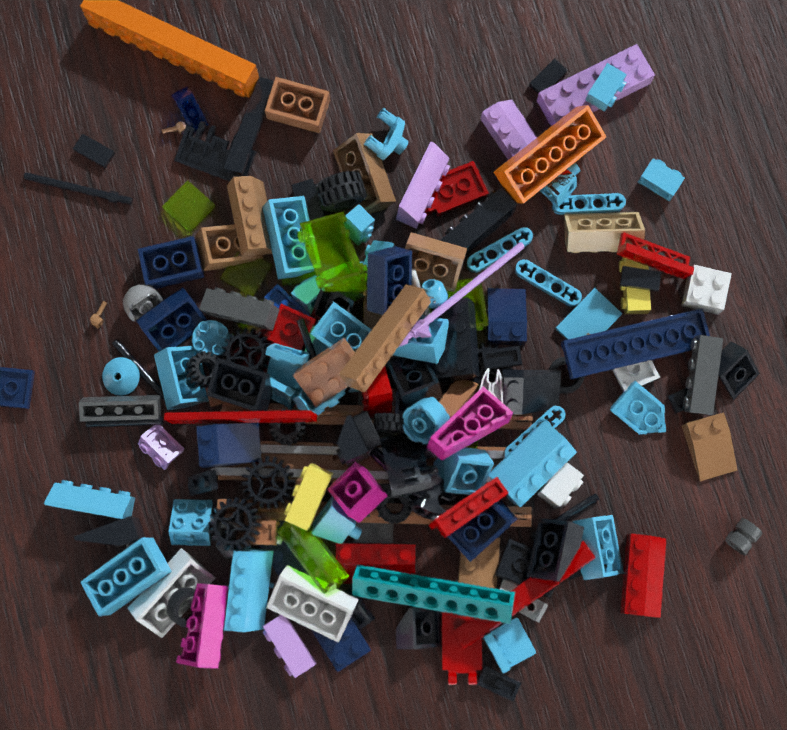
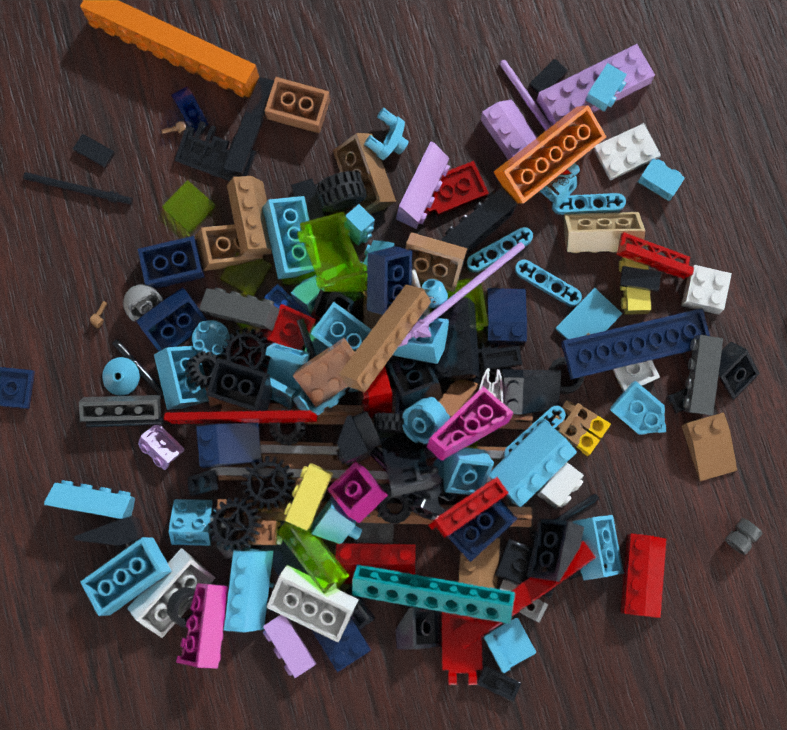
none -> lavender piece [500,60,551,131]
none -> medium nougat hips [551,400,611,457]
none -> white plate [593,123,661,180]

